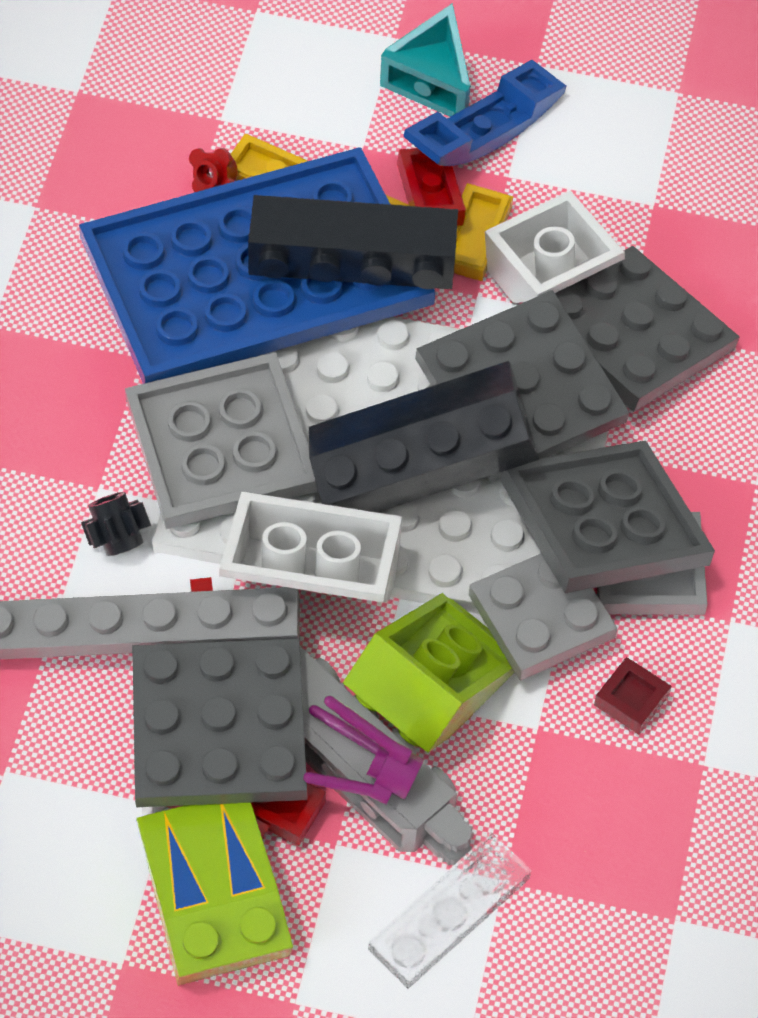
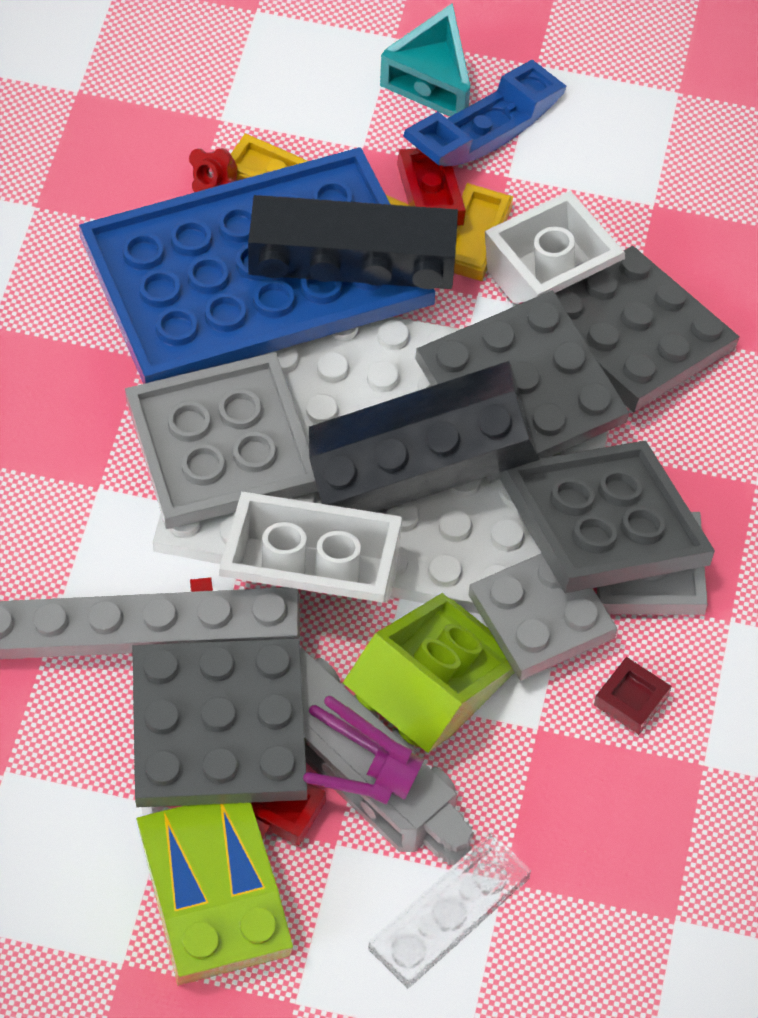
black gear [80,492,151,556] -> none

